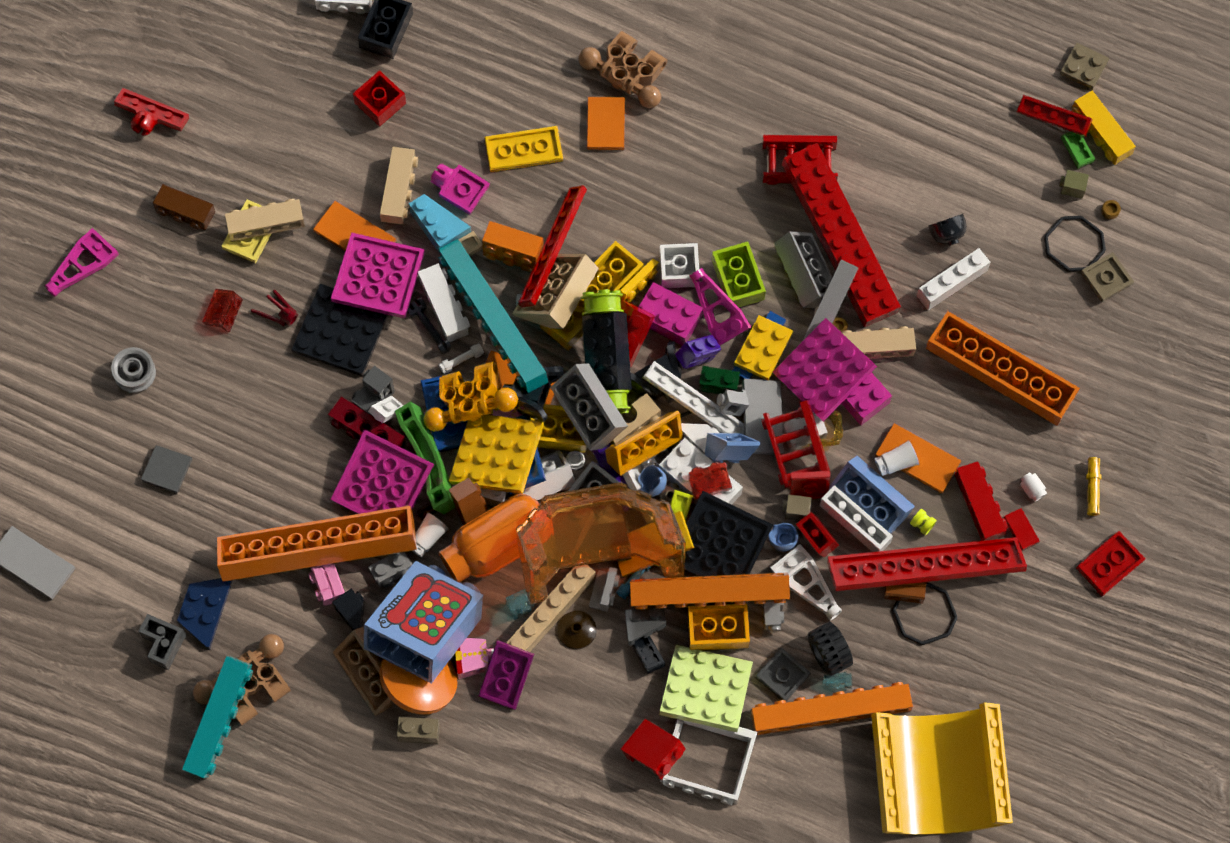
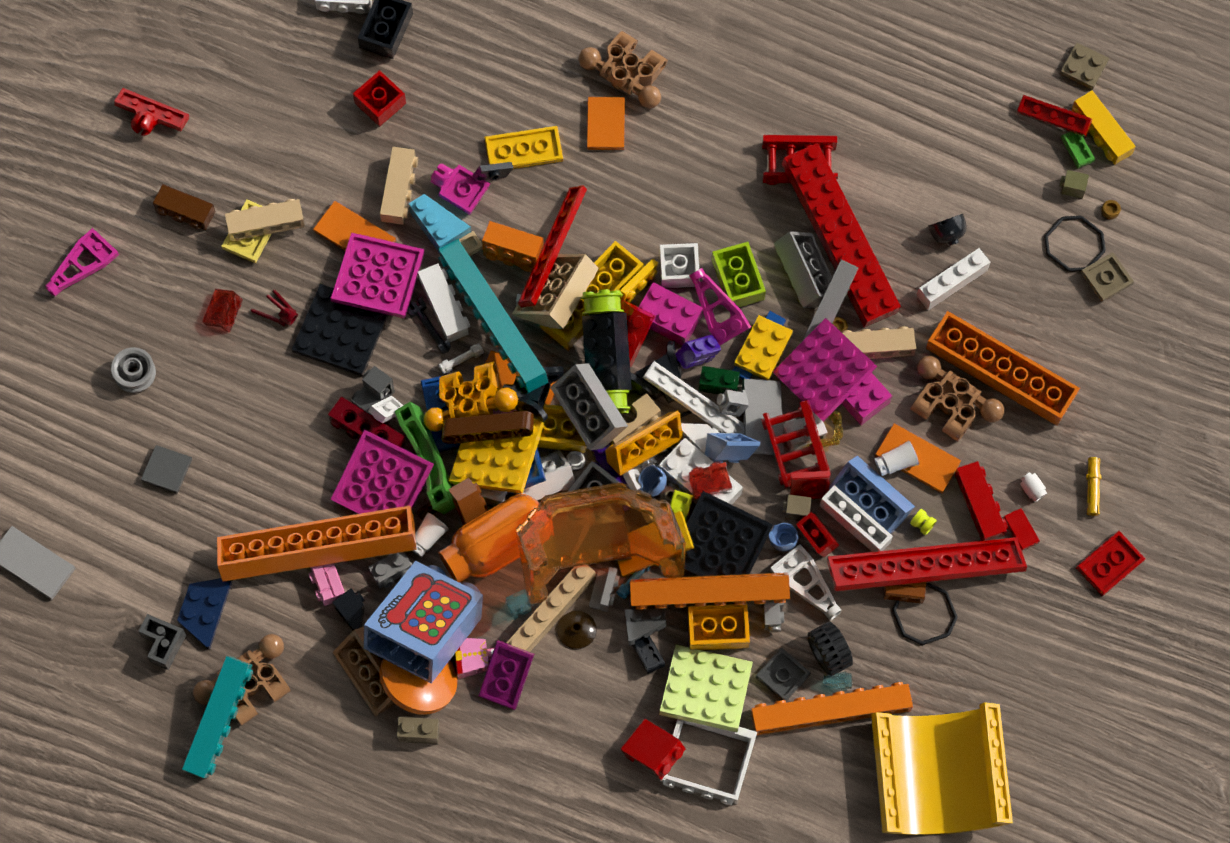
none -> reddish brown beam [441,411,534,444]
none -> black plate [472,162,514,181]
none -> medium nougat connector [910,356,1004,442]

